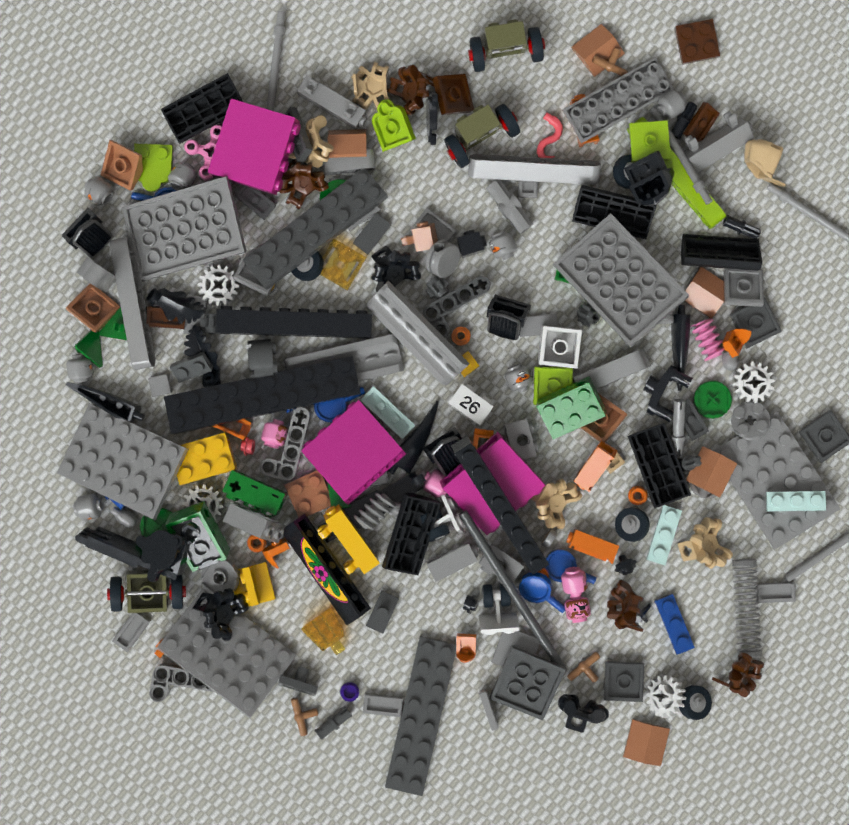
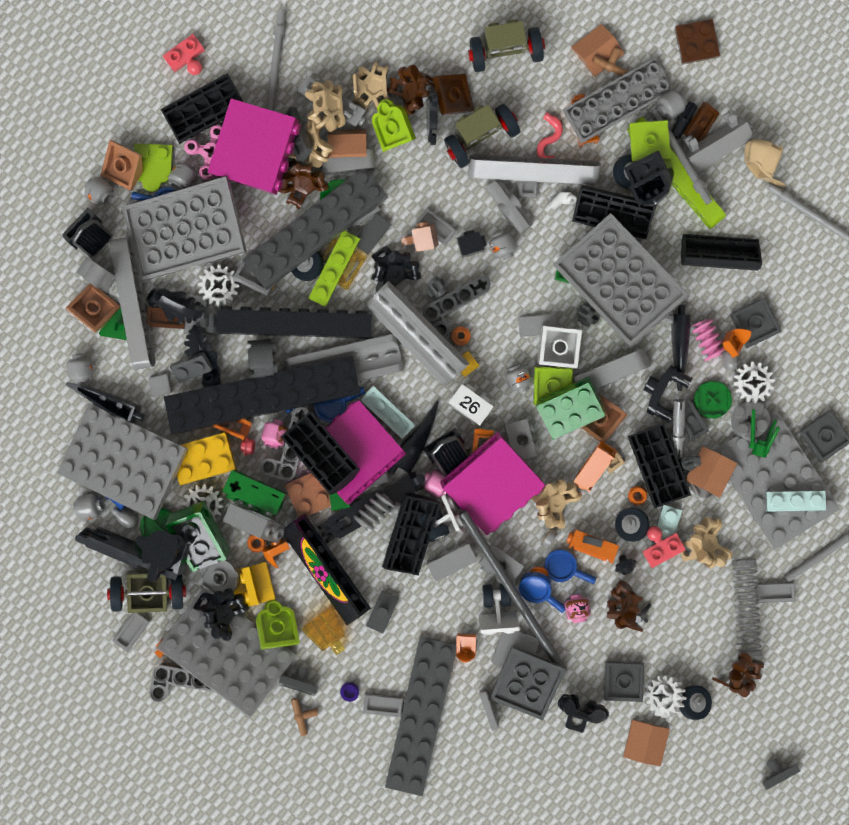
green piece [75,330,103,368] -> none
dark grey plate [235,185,276,220] -> none
dark grey pin [315,706,352,740] -> none
yellow brick [317,504,380,575] -> none
light grey head [426,240,460,278] -> none
black brick [451,435,549,574] -> none
black plate [463,595,479,614] -> none
black piece [486,294,531,340] -> none
bright pink head [561,567,588,597] -> none
medium nougat piece [567,652,600,683] -> none
blue plate [654,594,695,655] -> none
nougat slope [685,267,724,319] -> none
black axle [722,215,761,239] -> none
light grey plate [723,268,764,307] -> none
none -> coral plate [163,34,205,75]
none -> lime plate [256,600,300,649]
none -> black piece [281,411,360,495]
none -> tan piece [305,79,345,132]
none -> lime plate [308,231,360,307]
none -> white arm [548,192,577,211]
none -> dark grey tile [582,535,603,547]
none -> coral plate [642,526,685,568]
none -> green plant [749,409,780,458]
none -> dark grey tile [762,758,800,791]

